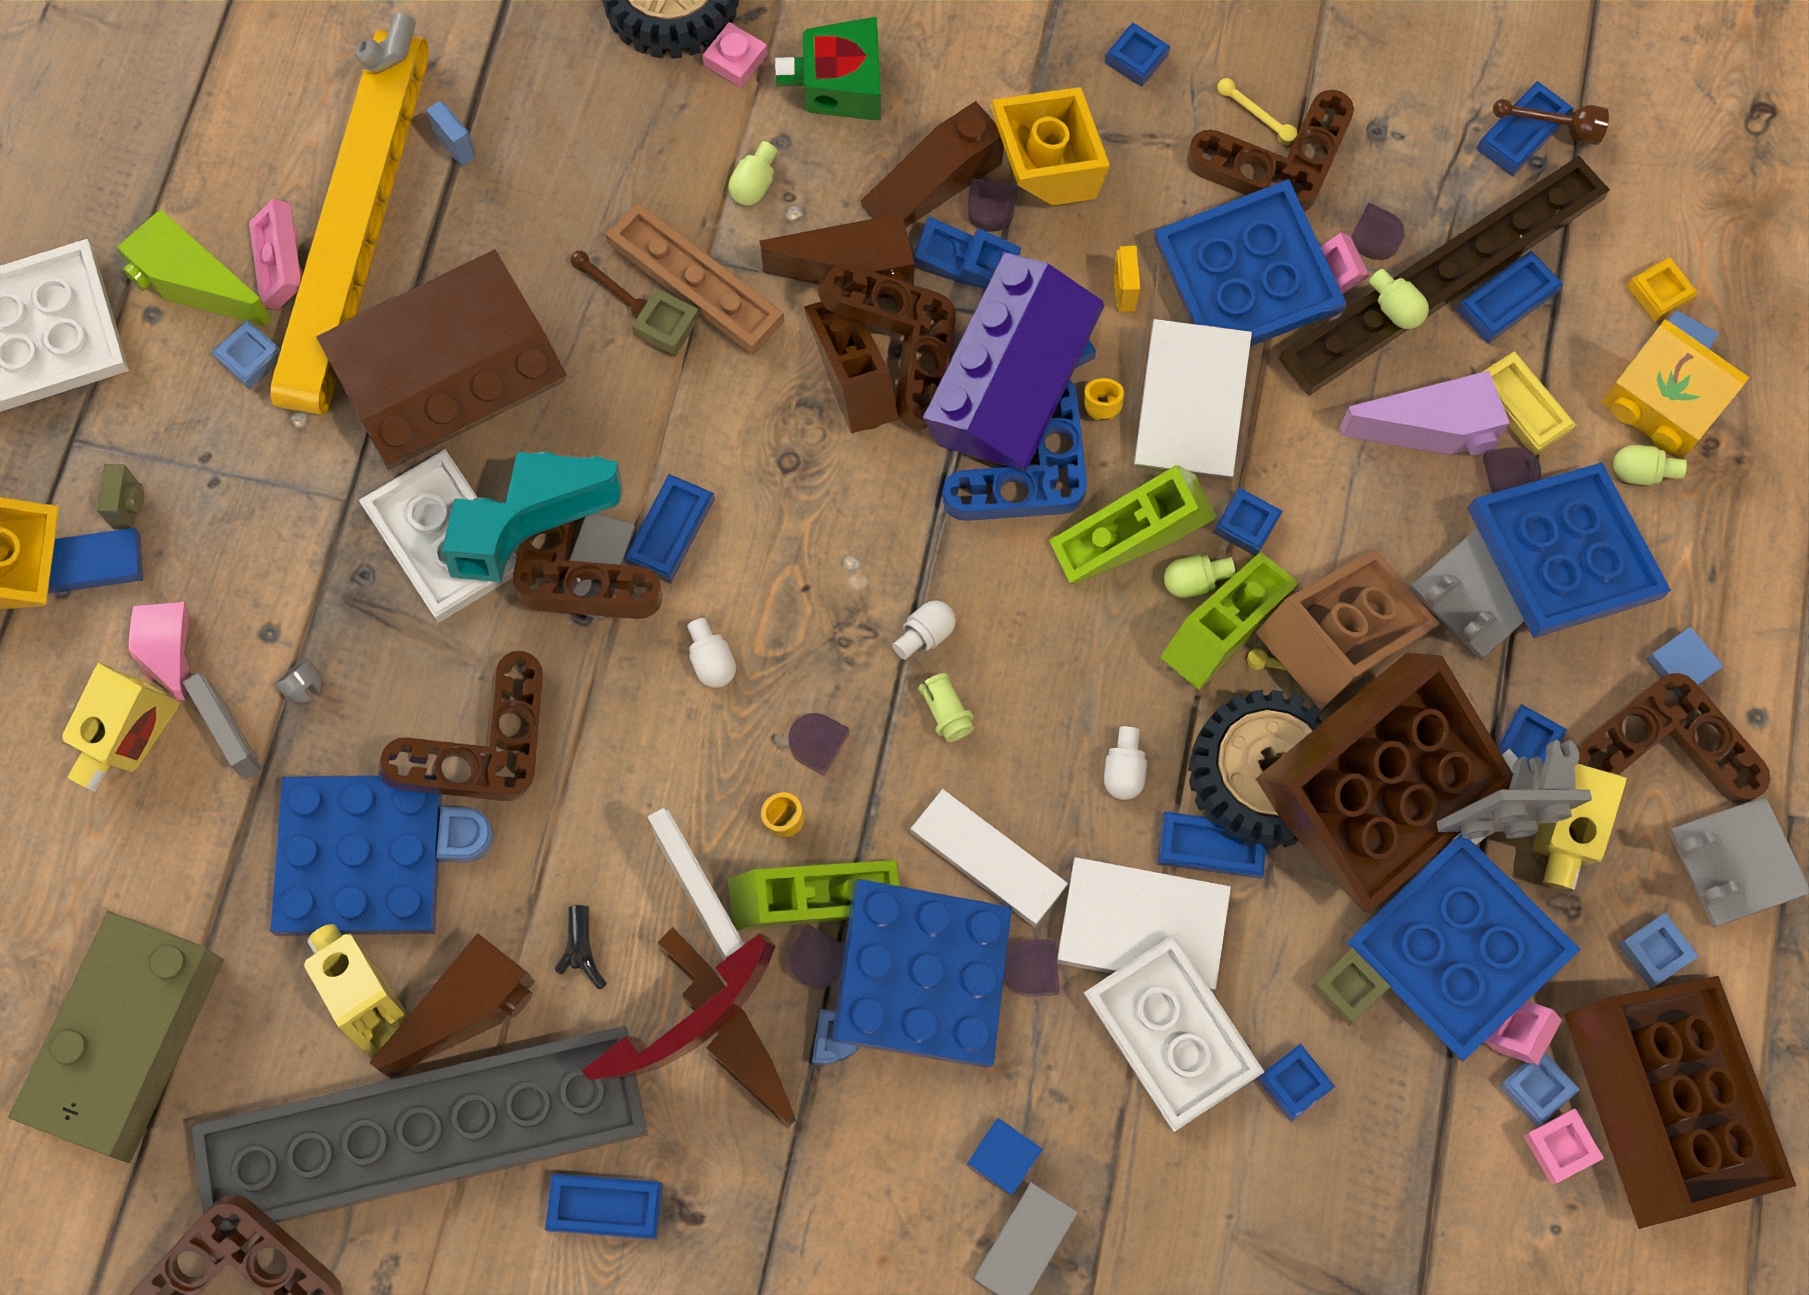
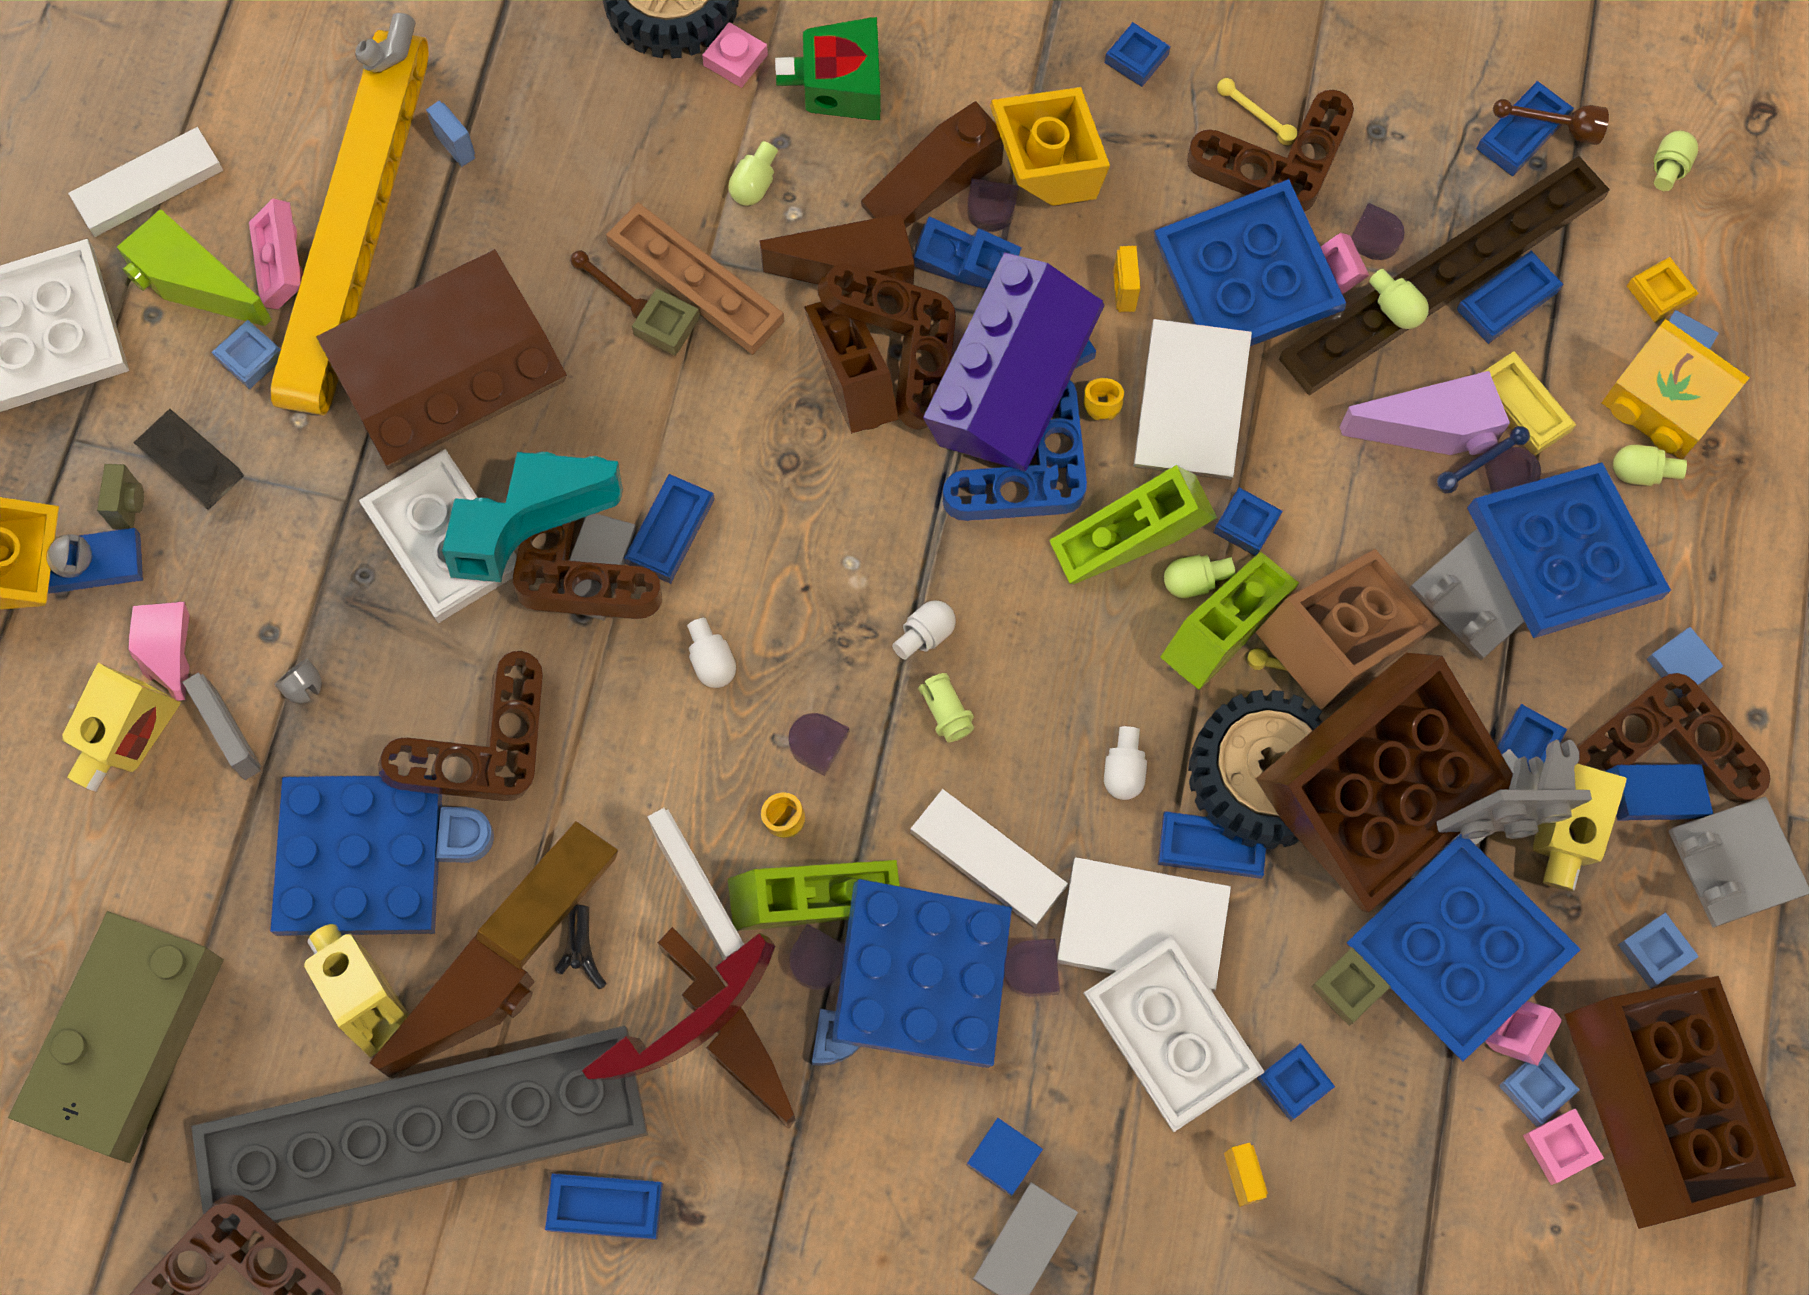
none -> light grey hinge [47,534,92,578]
none -> white tile [68,127,223,237]
none -> clear smoke plate [133,409,244,510]
none -> pearl gold tile [476,821,618,970]
none -> yellow tile [1224,1143,1268,1207]
none -> dark blue hinge [1437,426,1530,493]
none -> blue tile [1606,764,1713,821]
none -> yellowish green cylinder [1654,130,1698,191]

